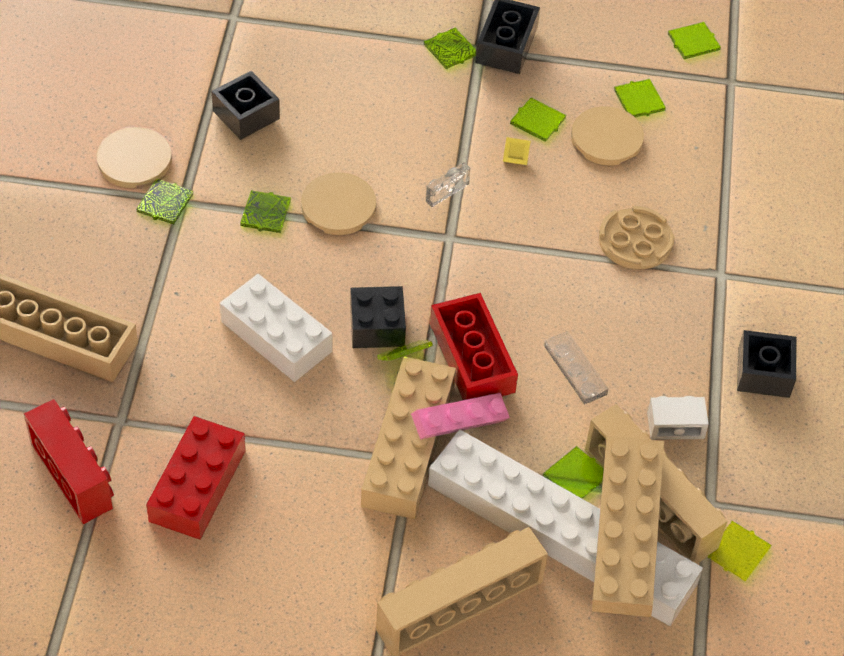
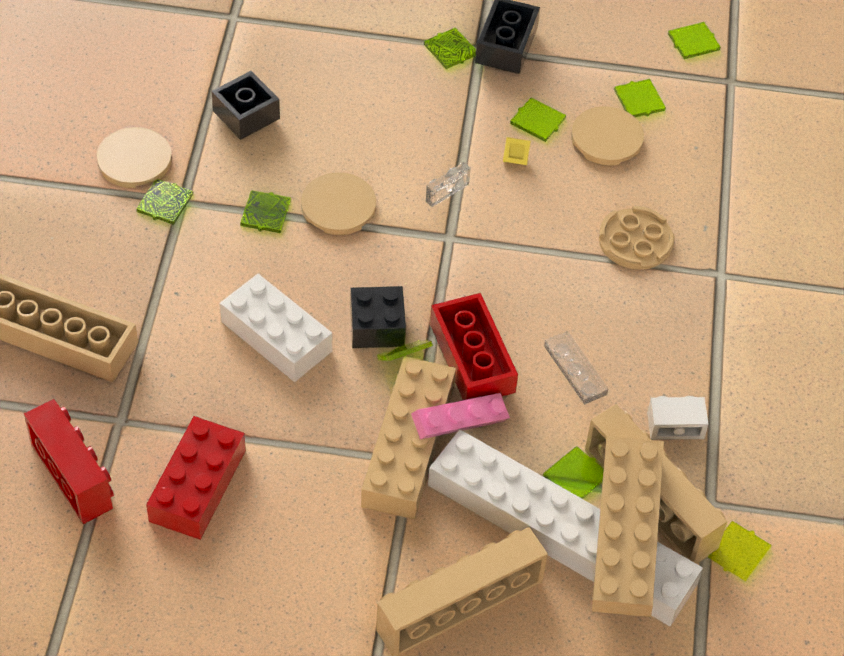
black brick [737,330,797,398] -> none

